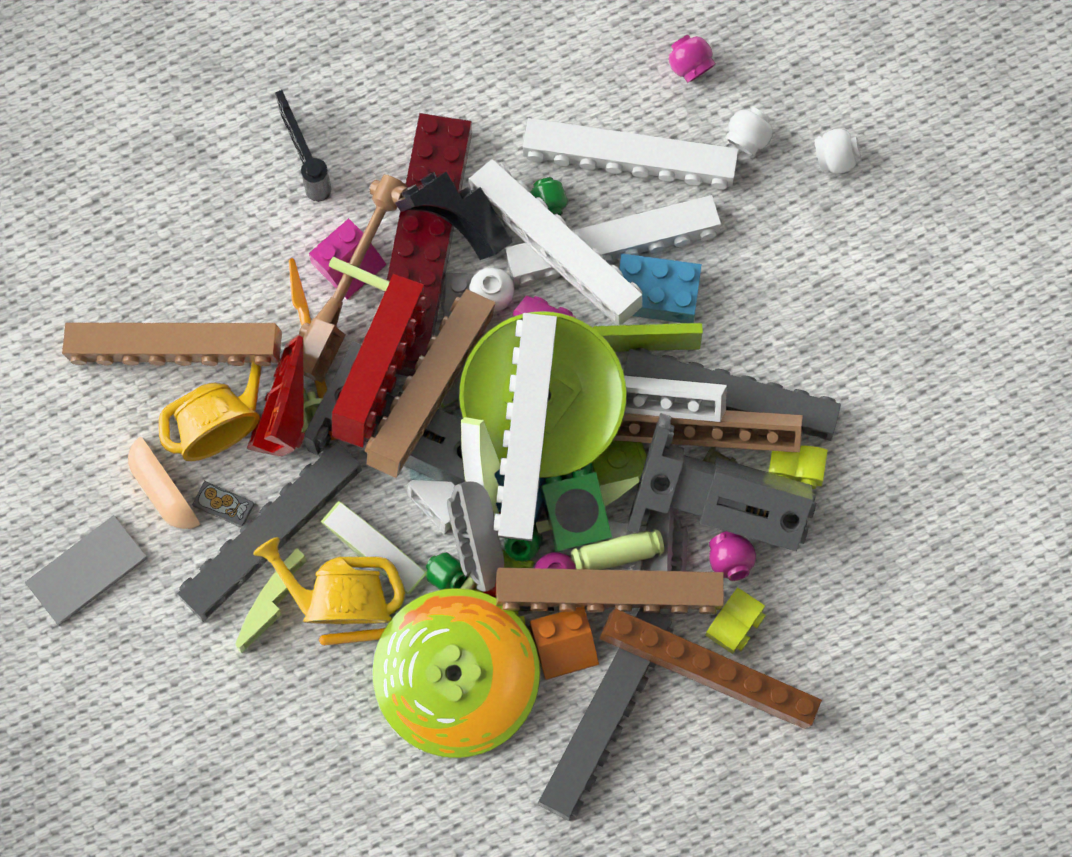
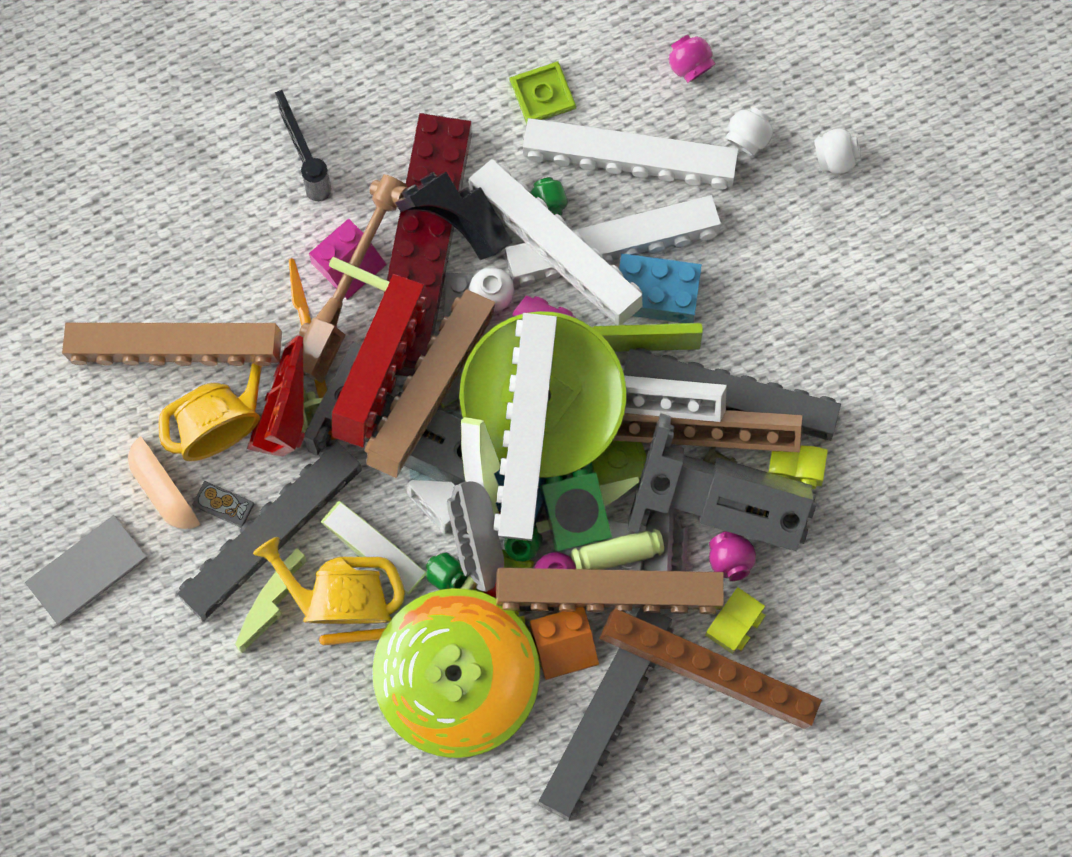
none -> lime tile [509,61,577,124]

